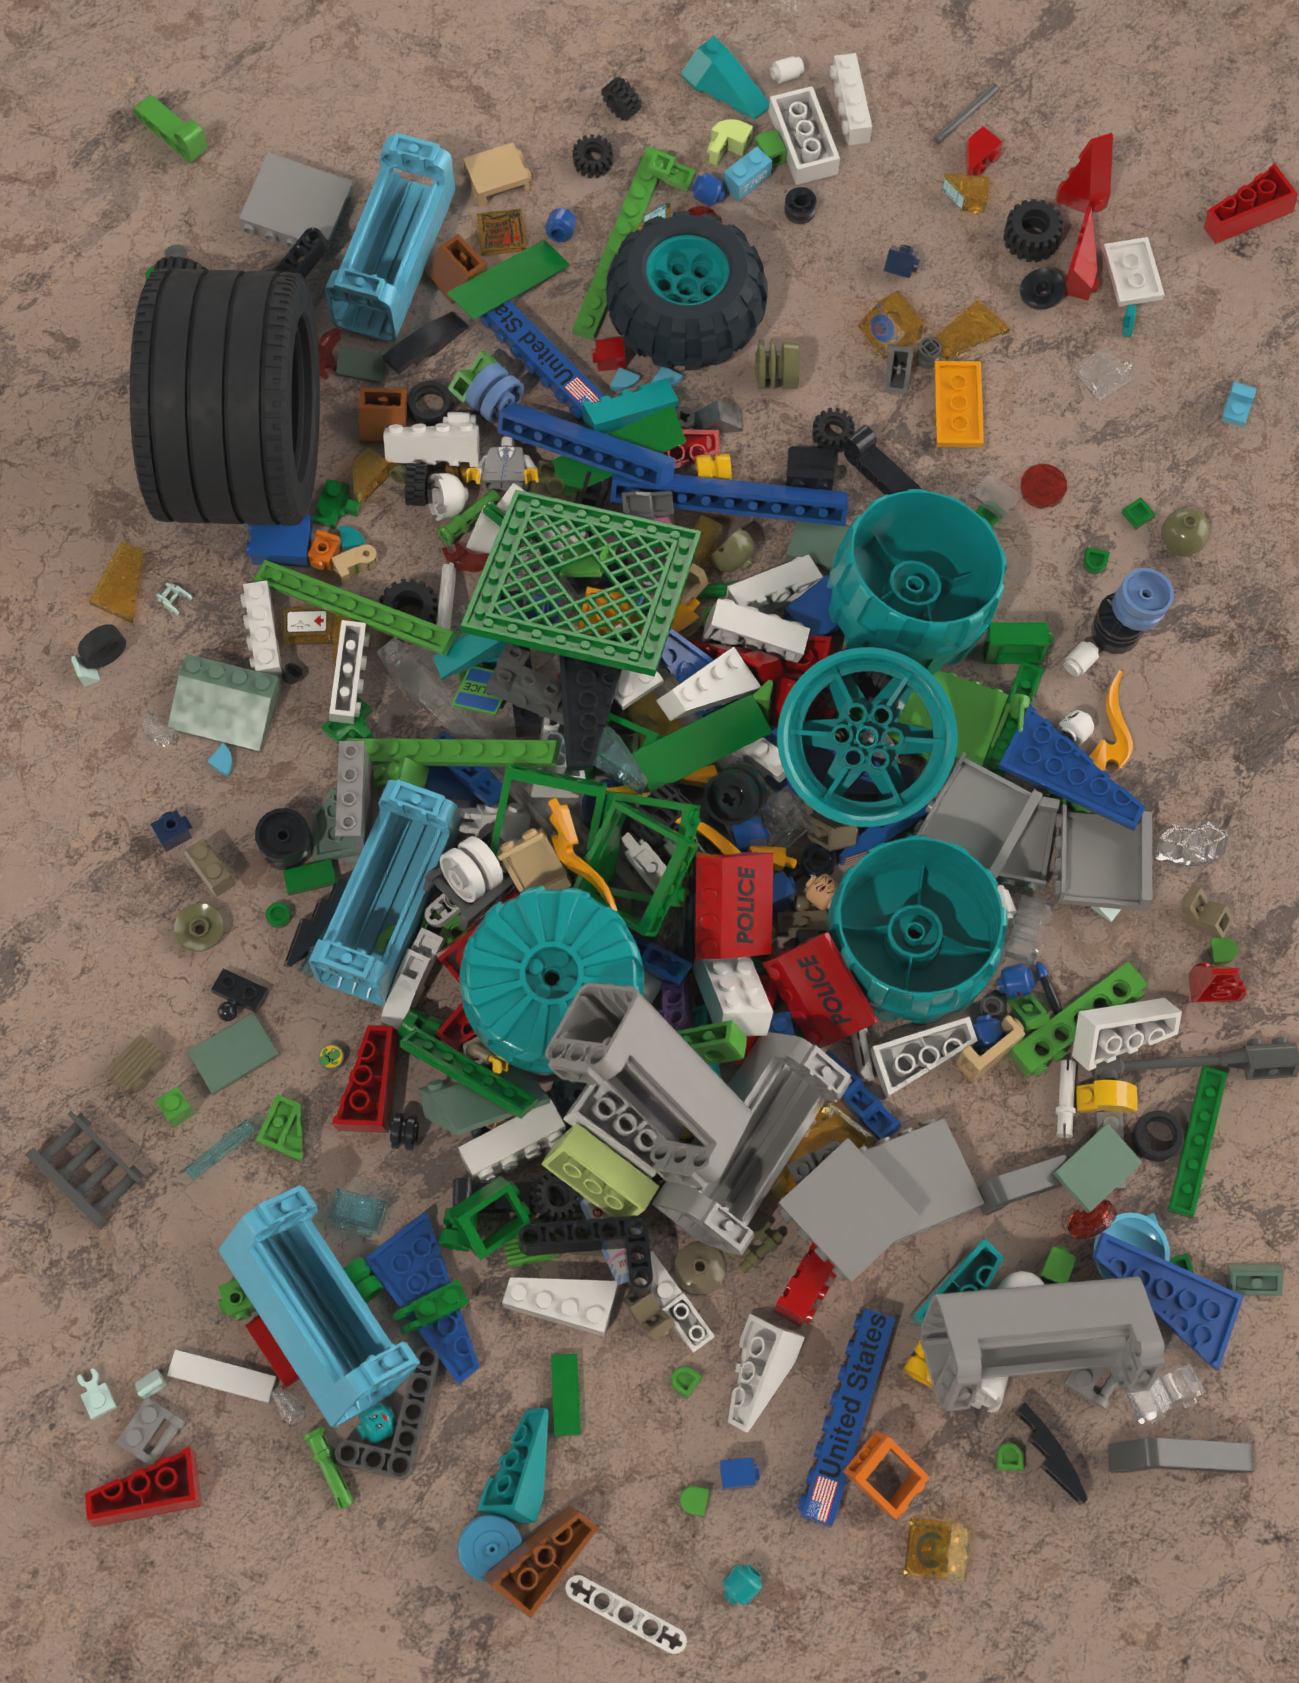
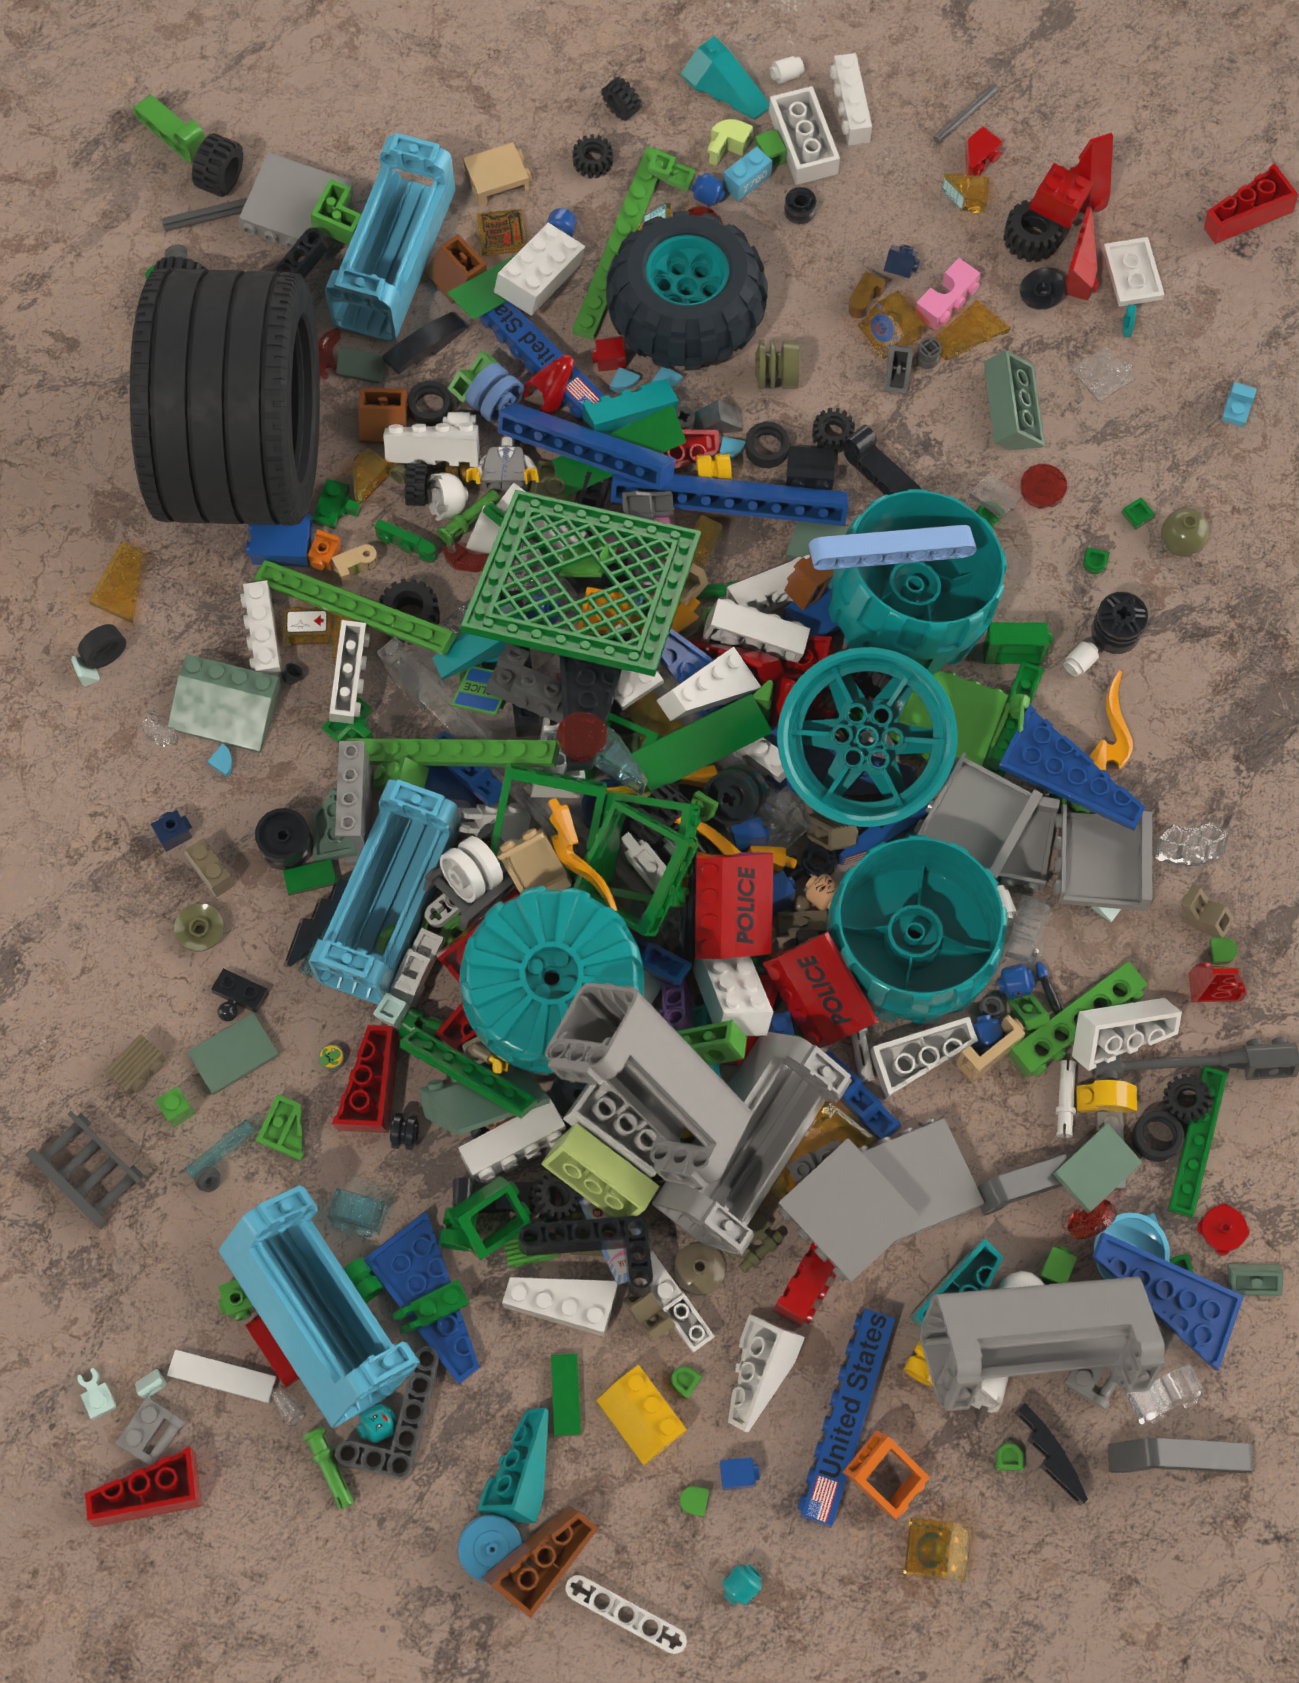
light aqua piece [156,583,193,616] -> none
green tile [266,902,292,928] -> none
teal tile [339,526,365,551] -> none
white axle [436,562,456,630] -> none
olive cylinder [708,526,754,573] -> none
light orange plate [934,361,984,448] -> none
white head [1058,710,1094,746] -> none
medium blue wheel [1112,568,1174,631] -> none
none -> dark grey axle [162,198,247,231]
none -> black tyre [192,133,244,197]
none -> dark grey plate [195,1167,221,1192]
none -> bright green brick [311,179,362,245]
none -> light aqua tile [373,993,410,1028]
none -> green hinge [374,519,437,563]
none -> white brick [494,223,585,316]
none -> red animal [521,355,574,415]
none -> clear red tile [557,712,608,760]
none -> yellow slope [596,1364,687,1466]
none -> bright green tile [691,791,719,822]
none -> medium azure tile [720,437,746,459]
none -> black tyre [745,421,789,469]
none -> dark orange slope [784,555,833,611]
none -> light blue beam [808,525,977,570]
none -> pearl gold leg [848,271,886,319]
none -> bright pink arch [914,258,980,330]
none -> sand green slope [984,350,1045,450]
none -> red brick [1029,163,1094,229]
none -> black tyre [1163,1074,1213,1124]
none -> red piece [1197,1203,1250,1256]

